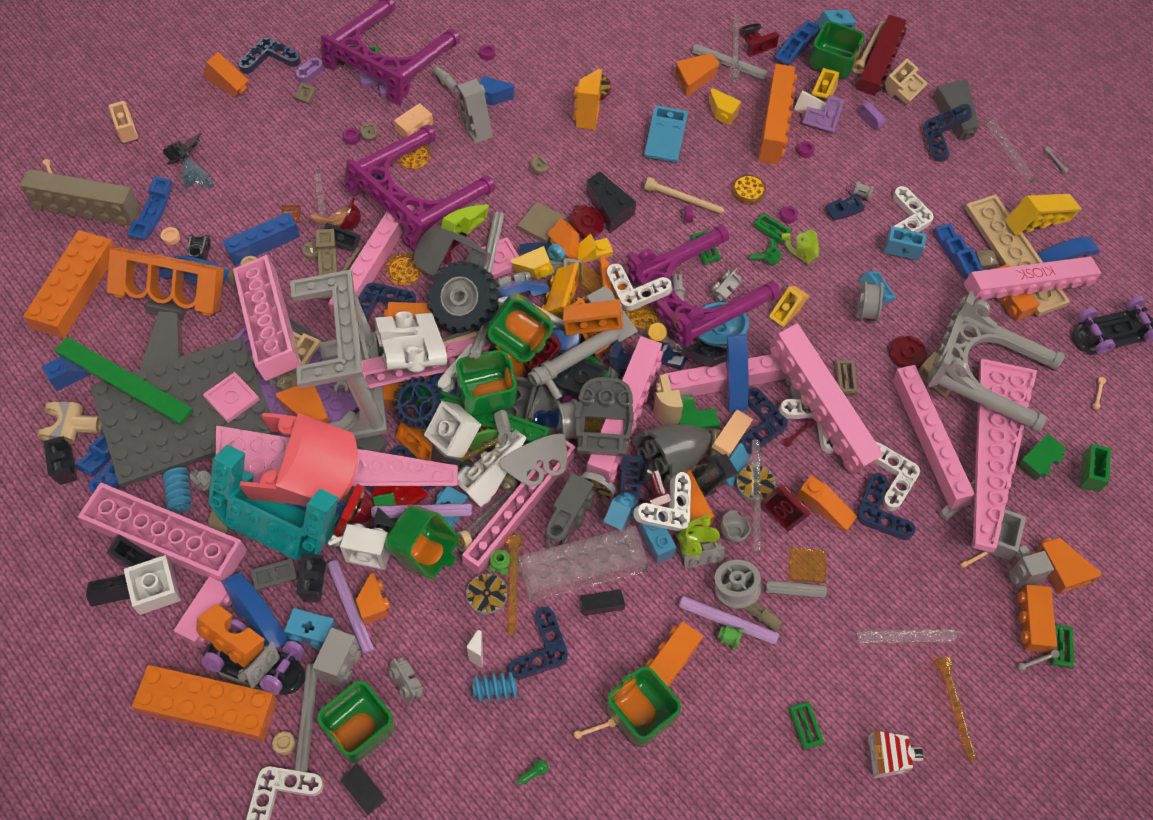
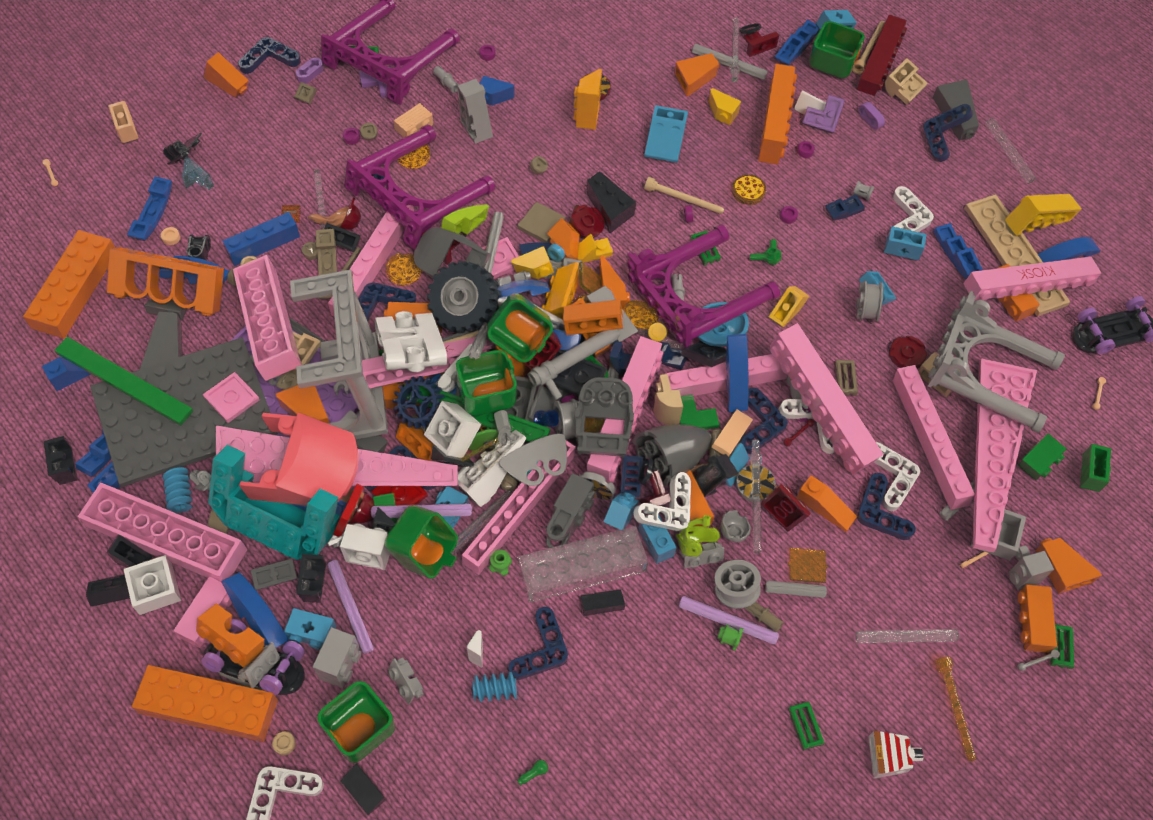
dark tan brick [20,169,141,226] -> none
tan connector [37,402,102,445] -> none
light grey axle [295,664,317,772] -> none
orange slope [356,573,390,625] -> none
tan tile [457,530,472,552] -> none
tile [466,574,507,615] -> none
clear yellow piece [506,535,523,636] -> none
light nougat hinge [574,718,616,739] -> none
green piece [606,667,681,747] -> none
white beam [607,264,672,311] -> none
orange brick [645,621,703,687] -> none
light grey hinge [708,268,742,302] -> none
green tile [753,213,792,245] -> none
lime helmet [782,230,819,265] -> none
yellow slope [812,68,839,99] -> none
dark tan tile [975,250,999,269] -> none
light grey hinge [1044,147,1068,174] -> none

